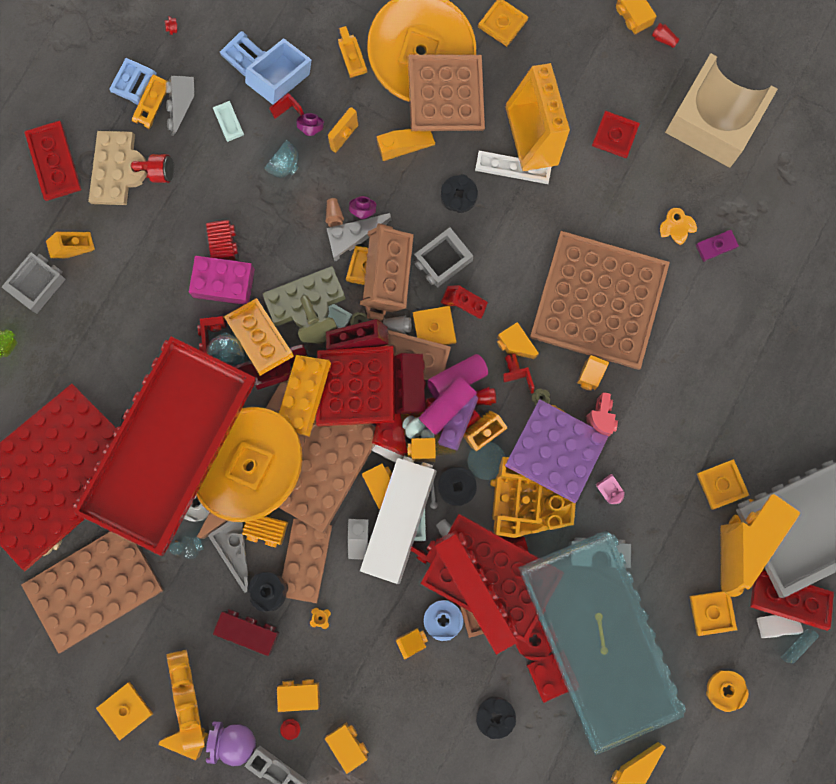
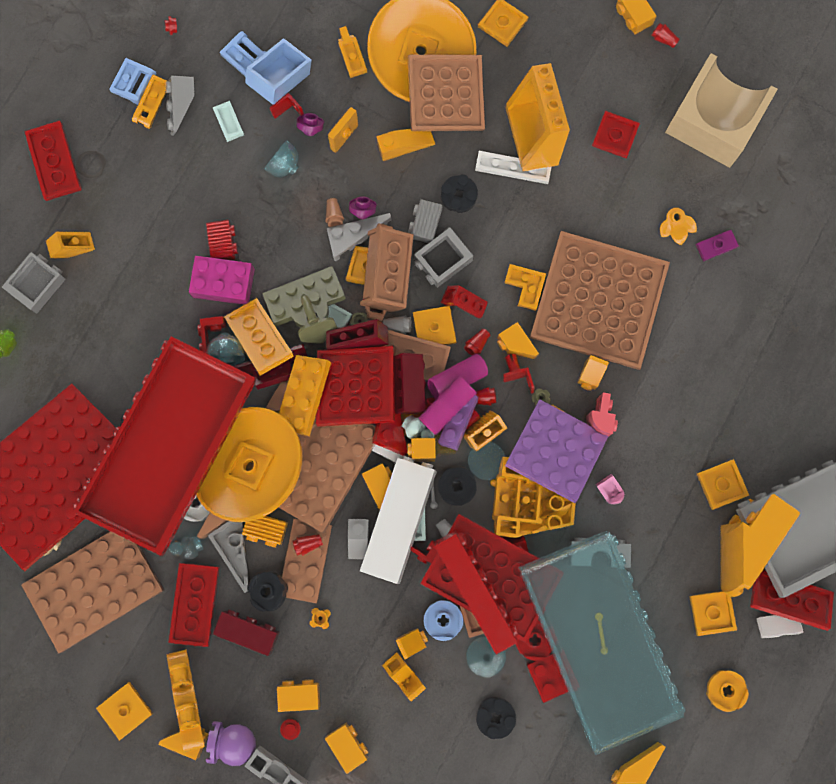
tan plate [88,131,174,205] -> none
clear light blue tile [781,629,819,664] -> none
none -> red plate [168,563,220,647]
none -> red cone [292,534,323,556]
none -> light orange slope [382,652,426,701]
none -> light grey brick [408,199,442,243]
none -> red cone [464,328,491,356]
none -> clear light blue dish [466,636,506,677]
none -> light orange plate [505,264,546,311]

